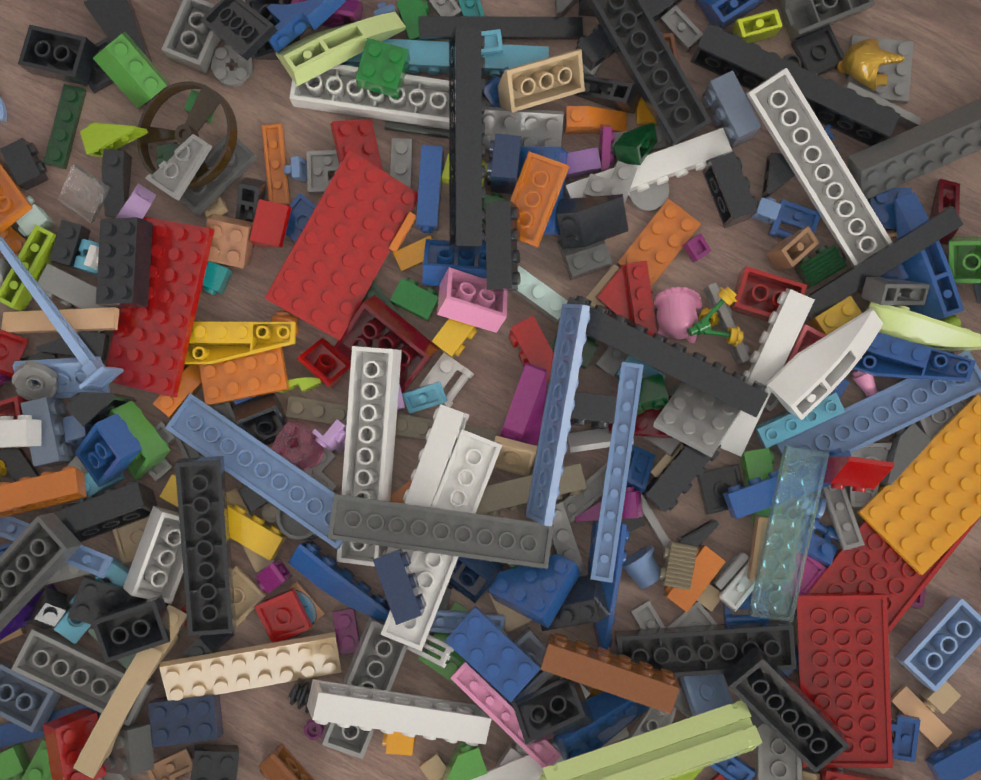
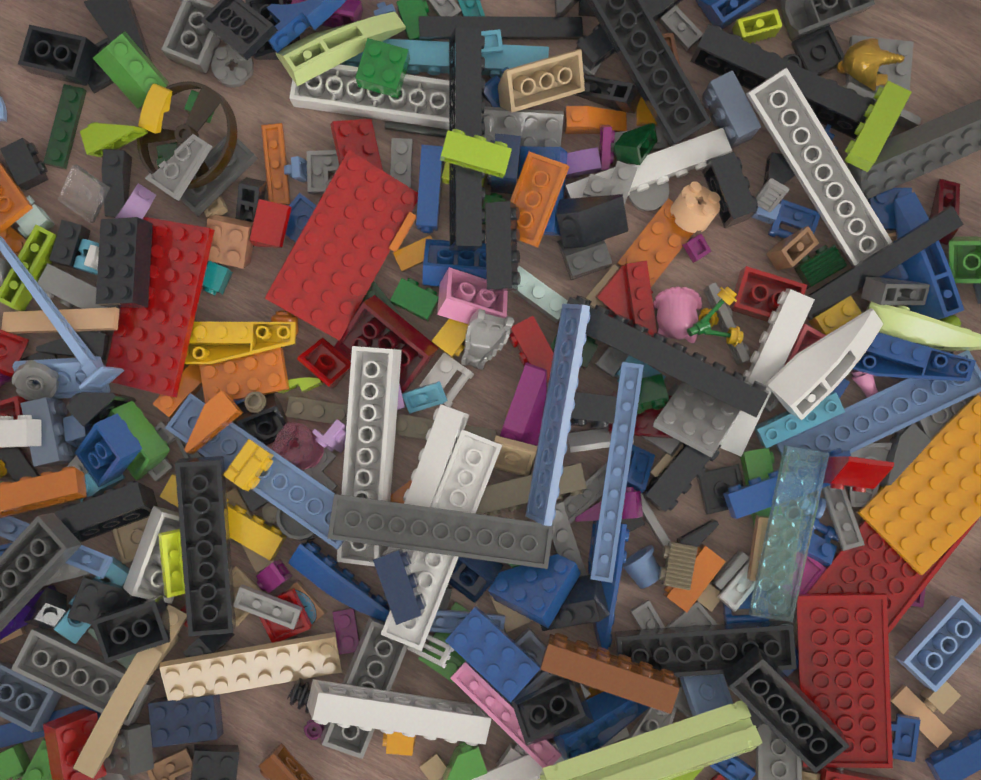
none -> yellow slope [138,84,172,134]
none -> neon yellow plate [158,529,185,598]
none -> orange slope [184,391,243,454]
none -> yellow brick [223,439,274,491]
none -> light grey plate [233,584,302,630]
none -> dark tan plate [244,392,266,413]
none -> lime brick [440,129,512,178]
none -> light grey animal [461,309,514,370]
none -> light nougat brick [670,181,720,233]
none -> light grey slope [755,178,789,212]
none -> lime brick [844,81,912,172]

